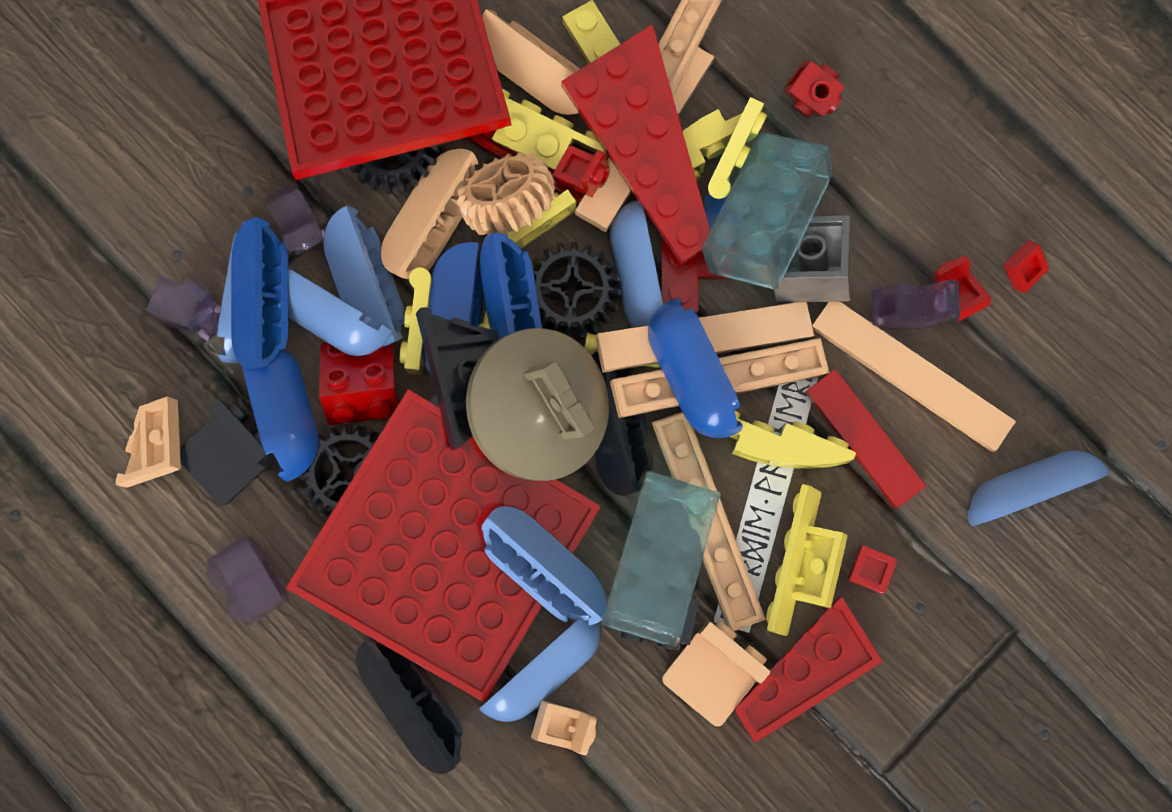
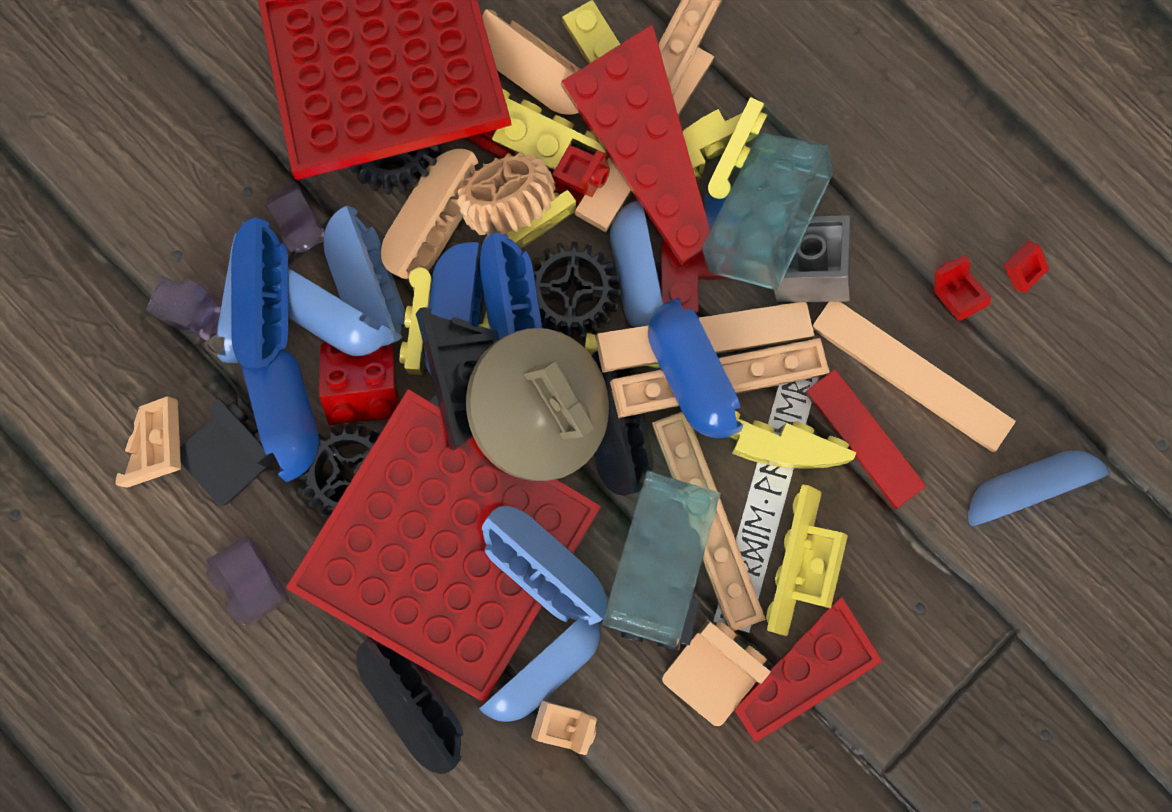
red brick [782,61,845,118] -> none
red plate [847,545,898,594] -> none
clear purple brick [871,280,960,329] -> none

